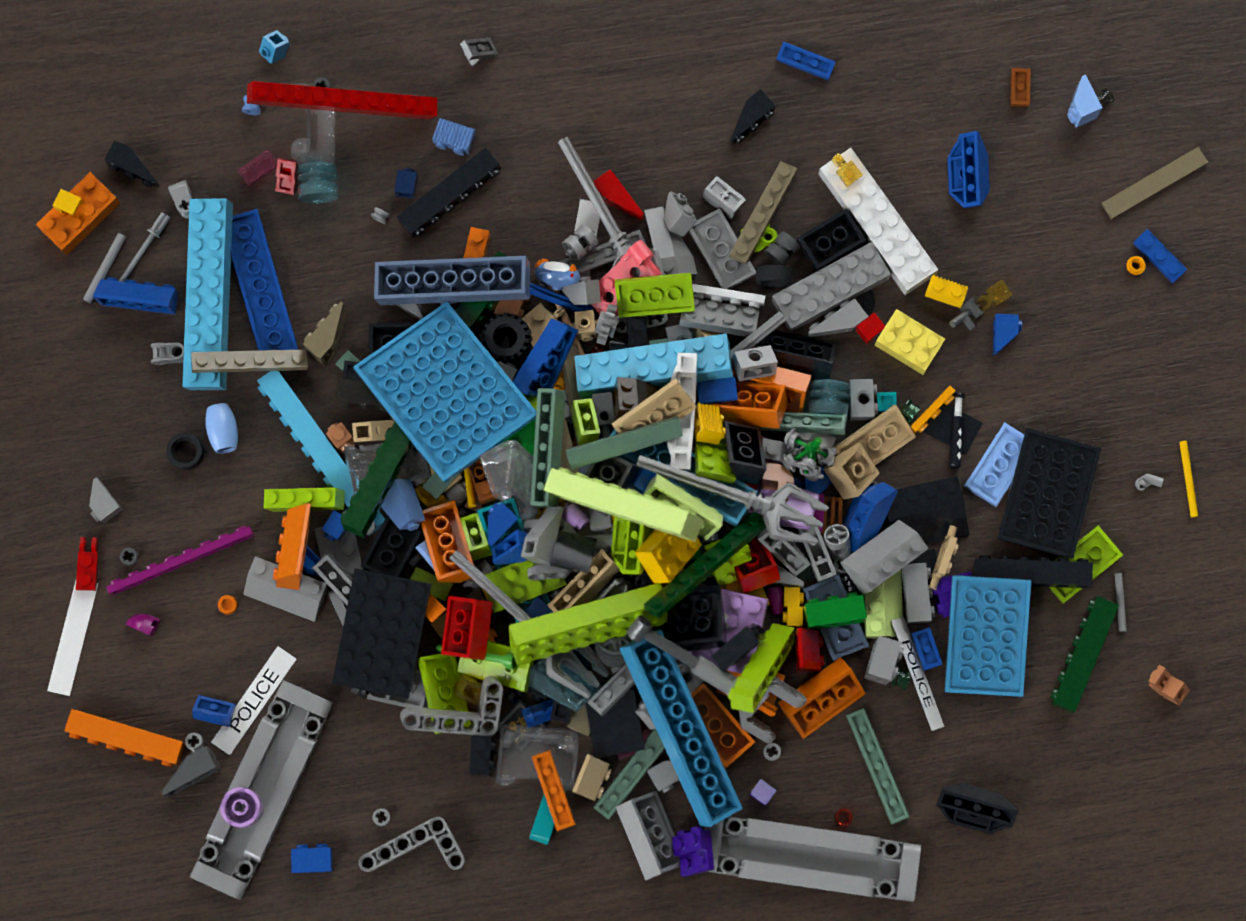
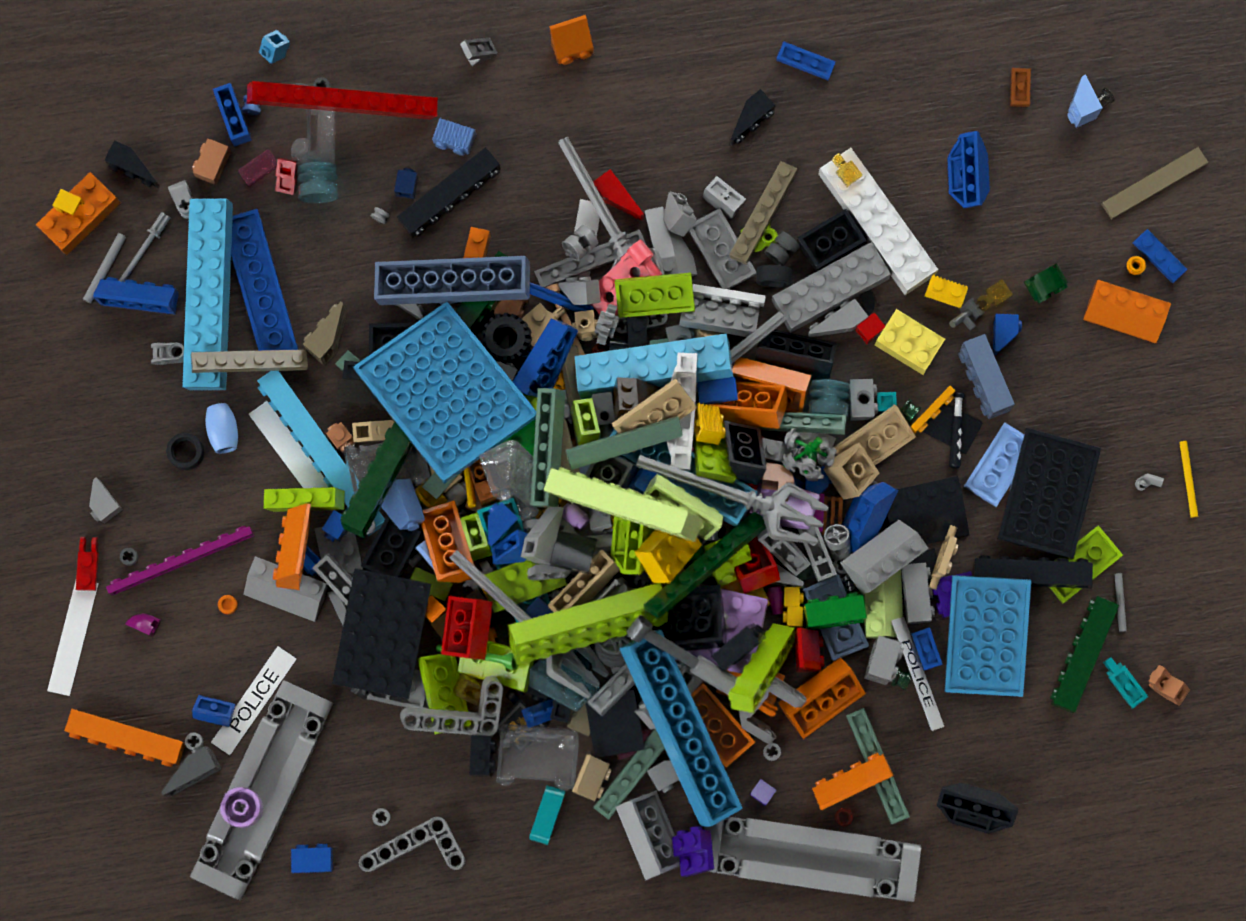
orange tile [531,750,576,831] -> none
medium blue animal [535,259,581,290] -> none
light grey brick [732,345,778,382] -> none
none -> nougat brick [192,139,231,185]
none -> blue brick [213,83,252,147]
none -> white sticker [249,401,332,488]
none -> orange slope [549,15,594,65]
none -> orange slope [812,753,894,810]
none -> sand blue brick [958,334,1015,419]
none -> dark green brick [1024,263,1068,304]
none -> orange slope [1083,280,1171,343]
none -> teal hinge [1103,657,1148,709]

